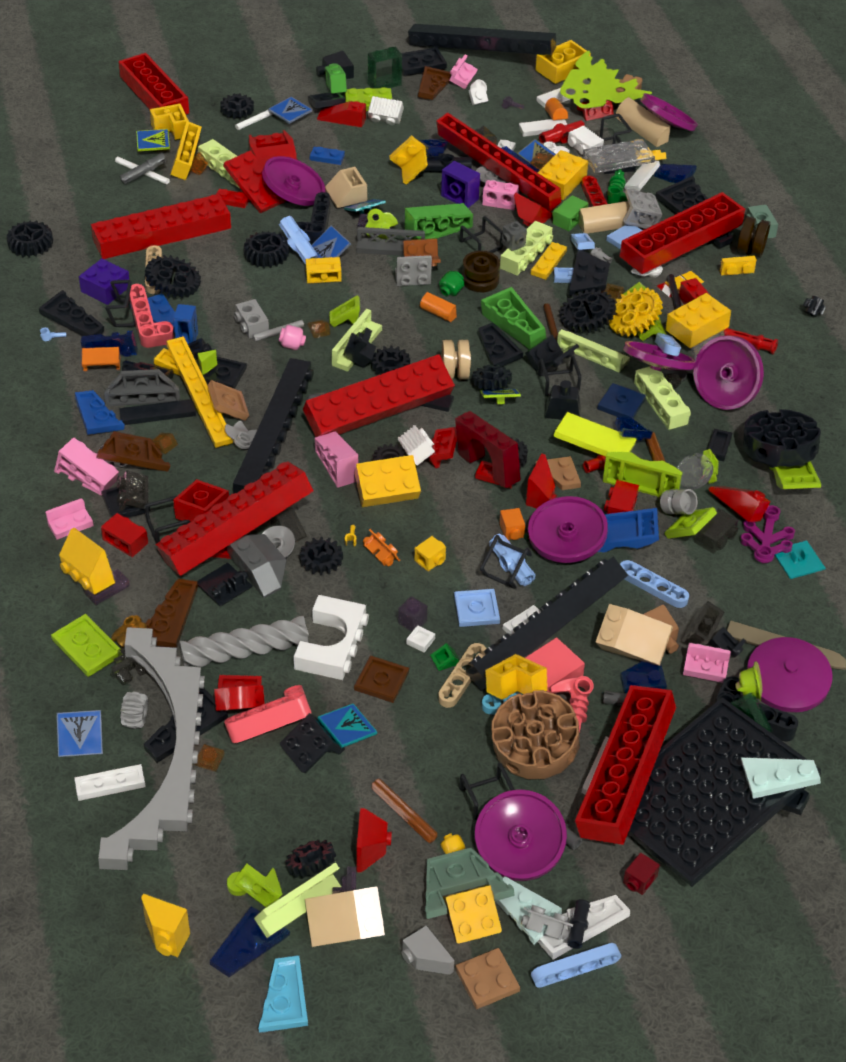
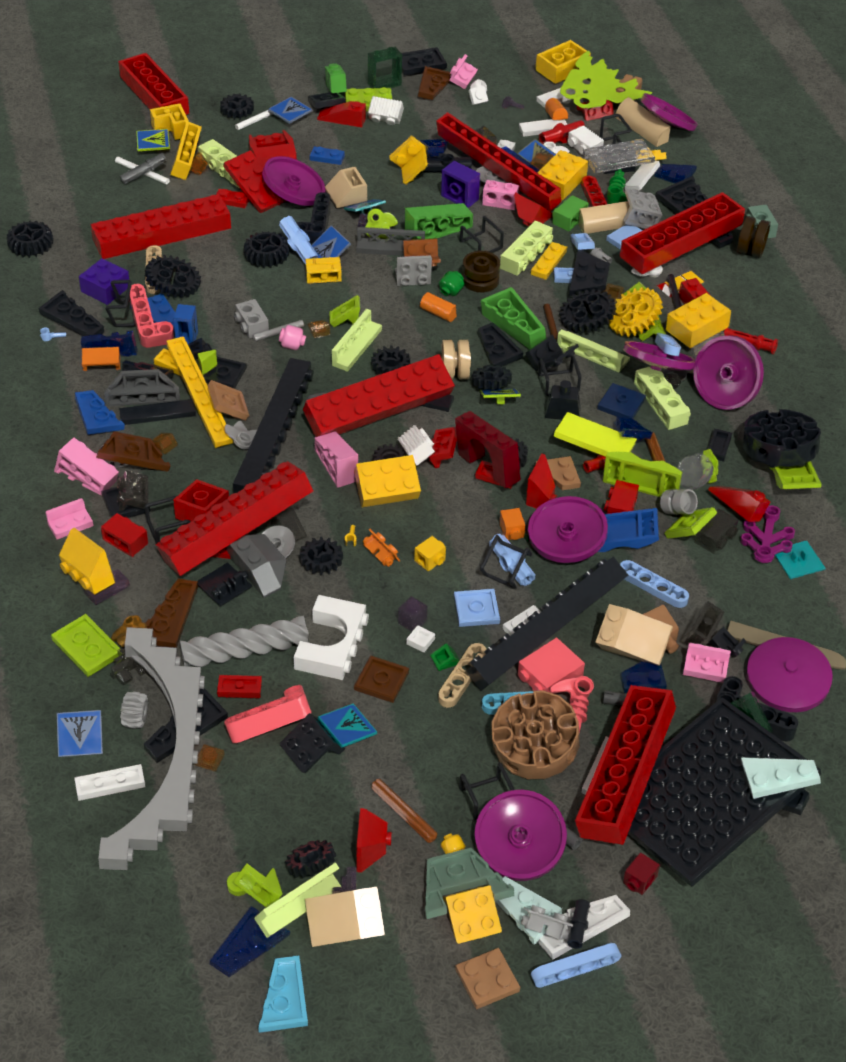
yellow slope [141,894,190,957] -> none
red brick [214,685,265,711] -> none
black torso [316,51,354,79] -> none
black brick [345,327,376,368] -> none
light grey slope [401,926,454,975] -> none
black brick [408,24,556,55] -> none
yellow brick [486,654,548,699] -> none
dark grey brick [502,221,527,251] -> none
yellow plate [720,256,757,276] -> none
lime piece [735,661,762,701] -> none
black gear [803,296,826,317] -> none

